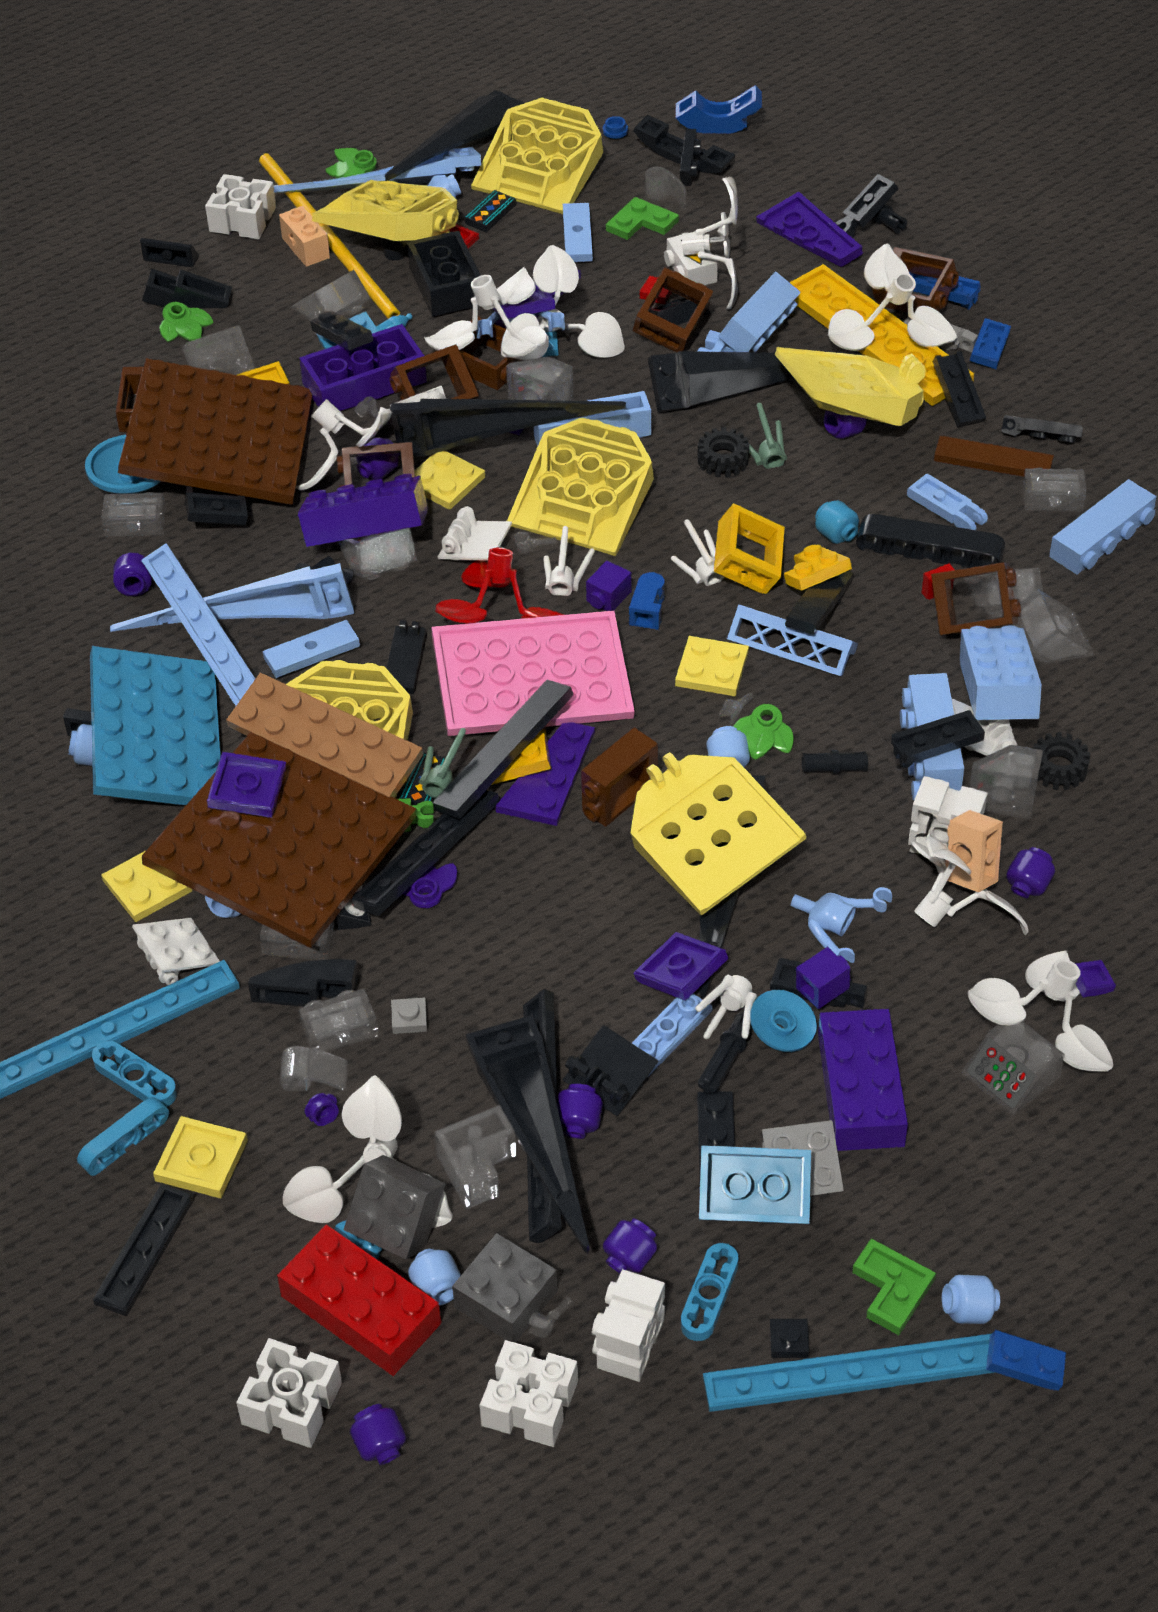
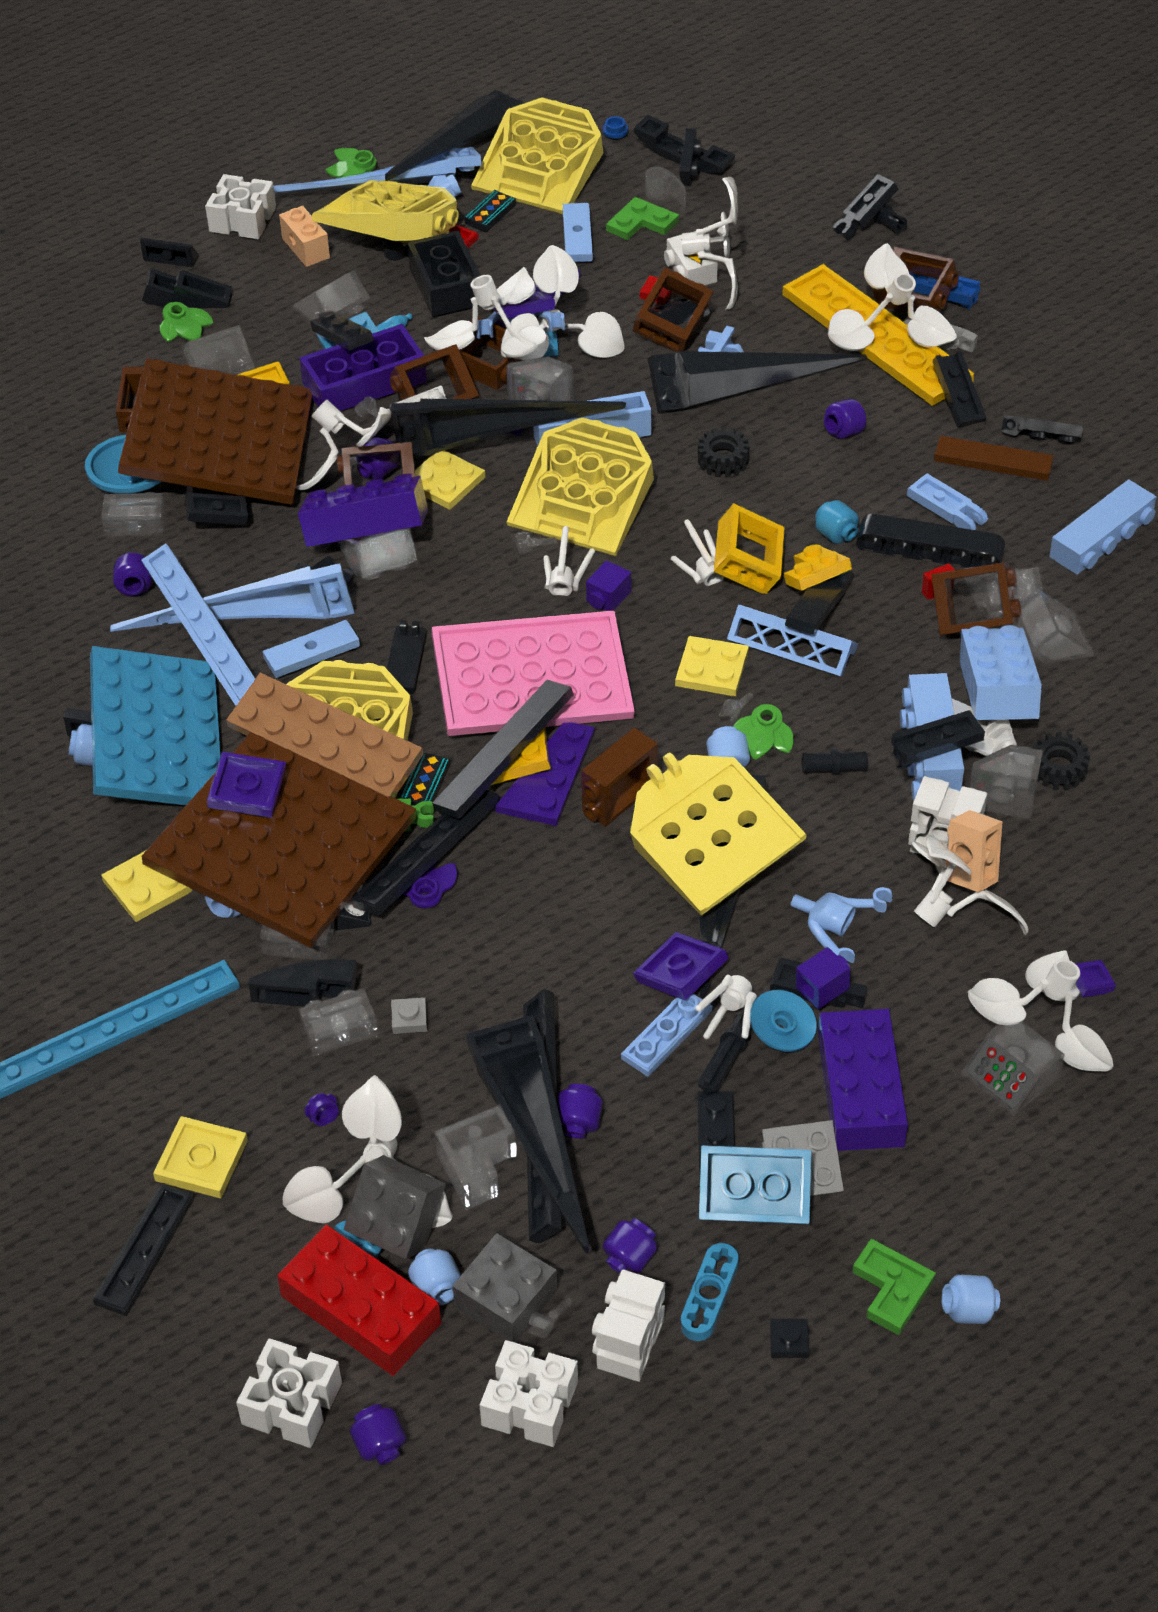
dark azure beam [77,1097,169,1176] -> none
dark azure beam [92,1041,177,1107] -> none
white hinge [132,918,220,985] -> none
yellow piece [259,154,400,319] -> none
clear panel [279,1046,348,1091] -> none
sand green plant [419,728,466,798] -> none
red plant [435,547,564,623] -> none
white hinge [438,507,512,561] -> none
black hinge [562,1025,659,1117] -> none
blue leg [629,572,664,630] -> none
blue arch [676,85,762,133] -> none
dark azure tile [703,1334,995,1412] -> none
light blue brick [718,271,801,353] -> none
sand green plant [749,403,787,469] -> none
dark purple wing [756,191,863,267] -> none
light yellow hinge [775,347,926,426] -> none
blue plate [970,318,1011,369] -> none
blue plate [986,1330,1066,1391] -> none
dark purple head [1006,847,1056,898] -> none
clear brick [1022,468,1086,512] -> none

